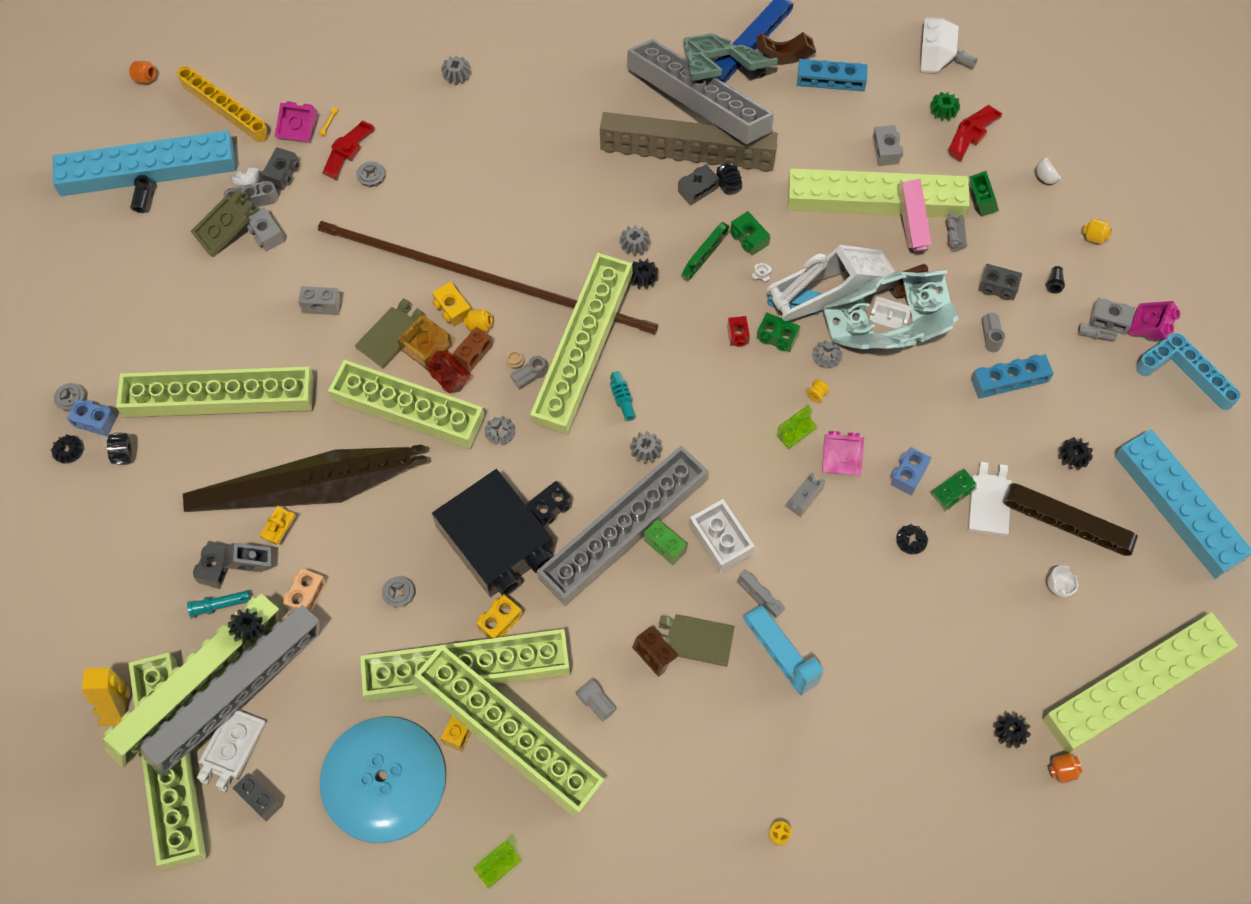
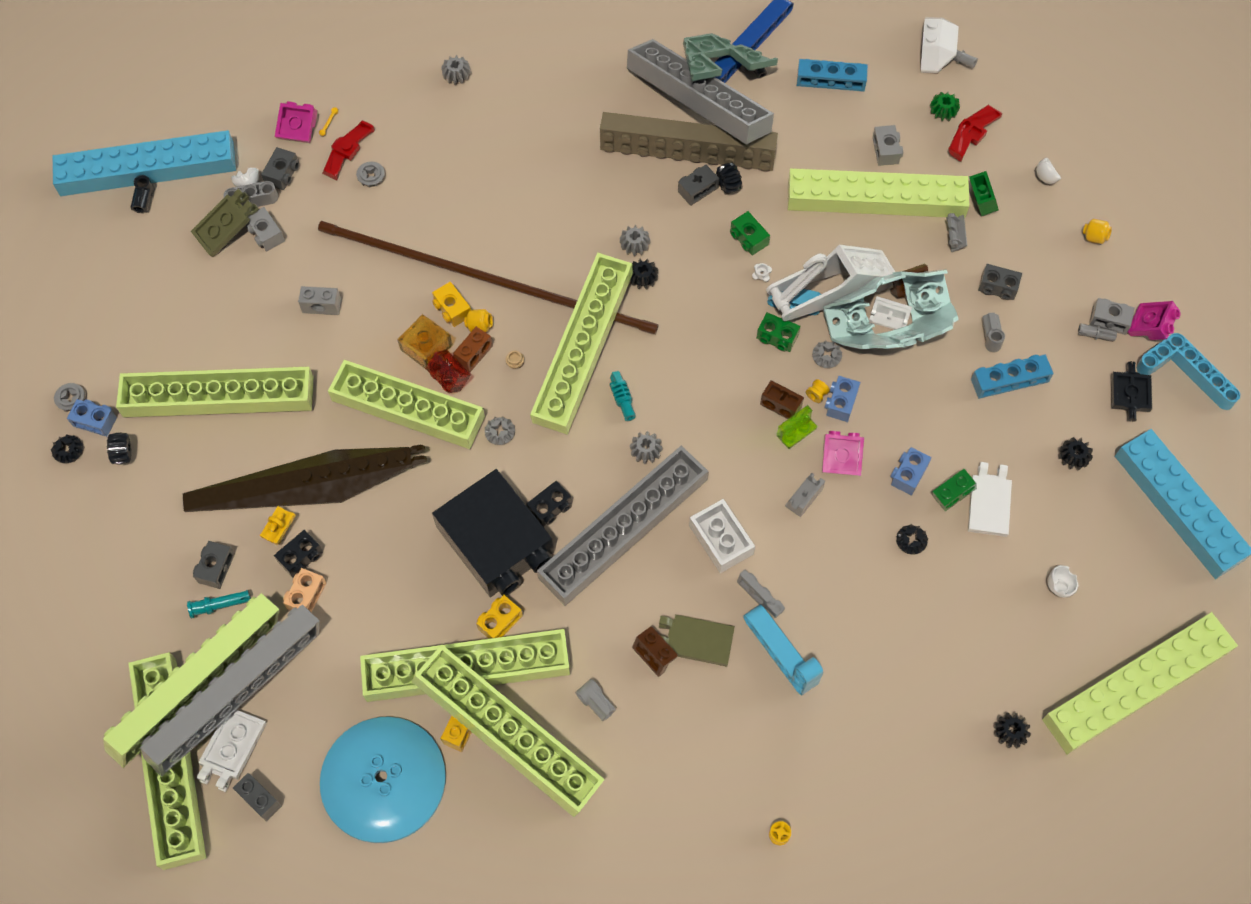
yellow wedge [82,668,131,726] -> none
orange head [129,61,156,84] -> none
yellow beam [177,66,269,142] -> none
dark grey brick [223,542,271,572] -> none
black gear [227,608,264,645] -> none
olive tile [355,298,425,369] -> none
light grey gear [382,576,414,608] -> none
clear neon green bracket [473,840,521,888] -> none
light grey piece [510,356,547,389] -> none
bright green brick [644,519,687,565] -> none
green tile [681,221,729,280] -> none
red brick [727,316,750,347] -> none
reddish brown arch [756,32,816,65] -> none
bright pink brick [897,179,932,251] -> none
dark brown beam [1003,483,1138,556] -> none
black cone [1046,266,1065,293] -> none
orange head [1049,753,1083,783] -> none
none -> black brick [274,530,323,578]
none -> reddish brown brick [760,380,804,422]
none -> medium blue brick [825,376,861,422]
none -> black plate [1111,361,1152,422]

